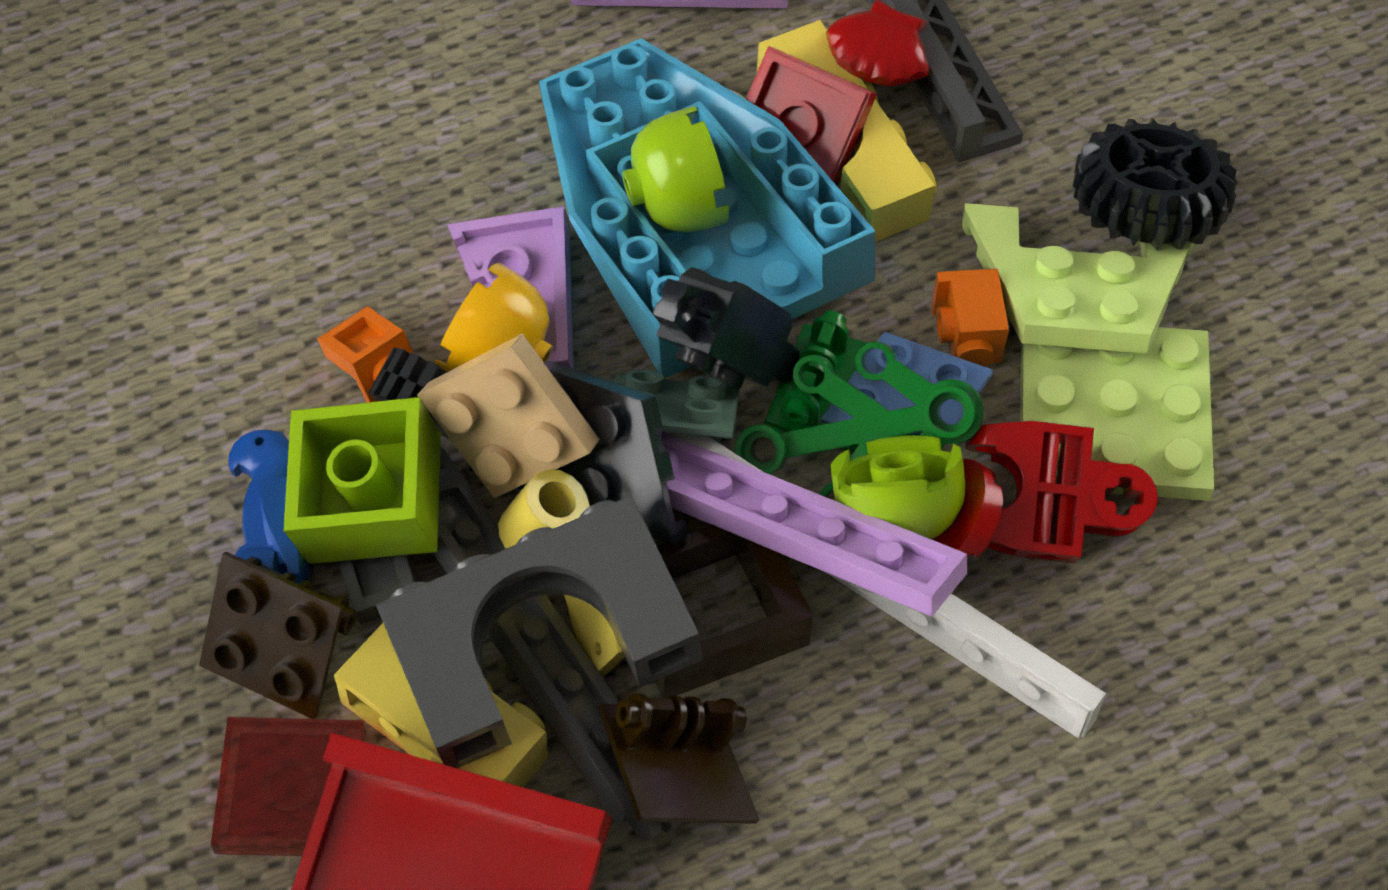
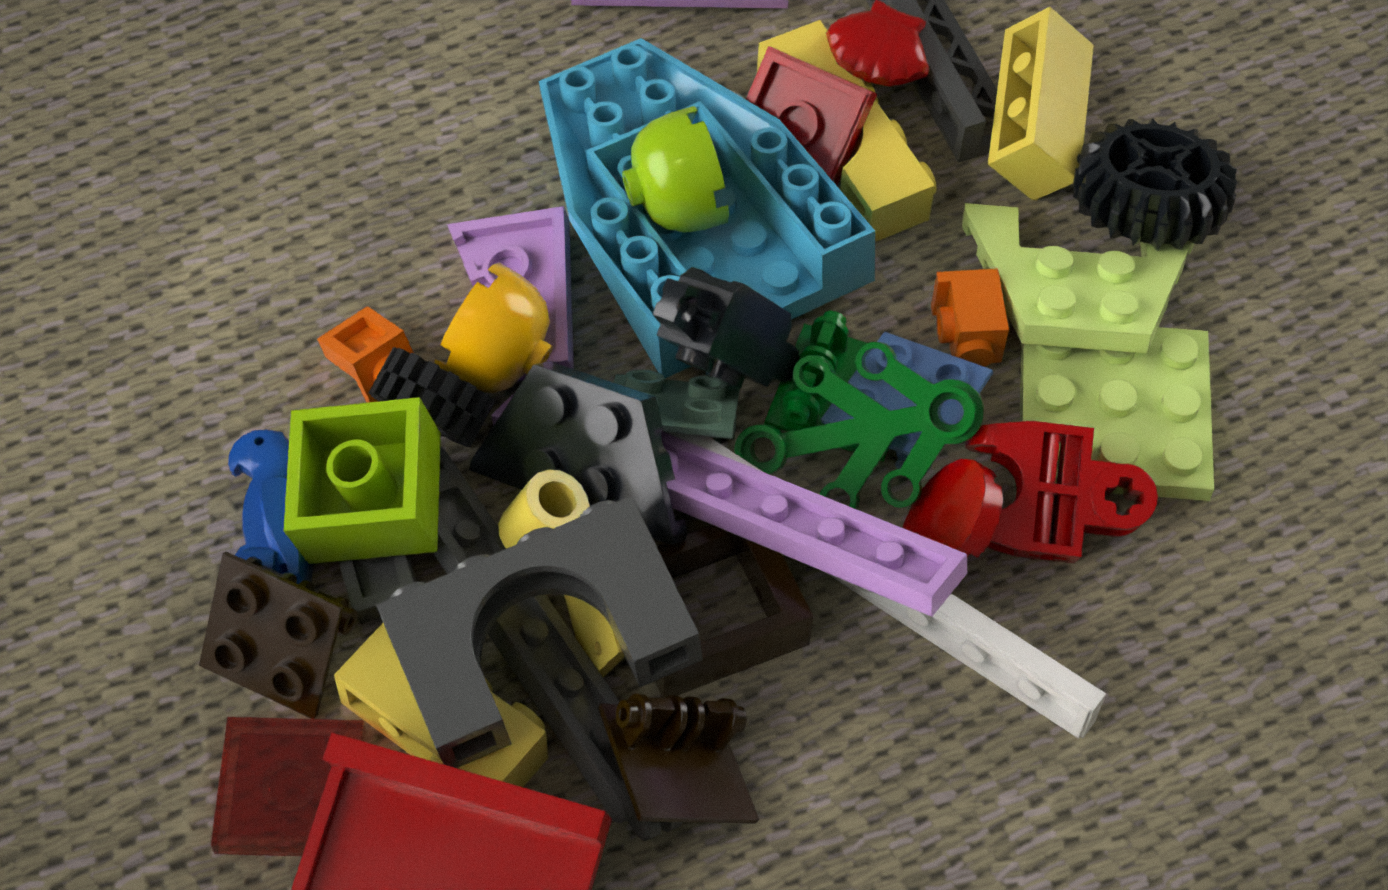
tan plate [417,334,600,498] -> none
lime cylinder [830,435,965,540] -> none
none -> light yellow brick [988,7,1094,200]

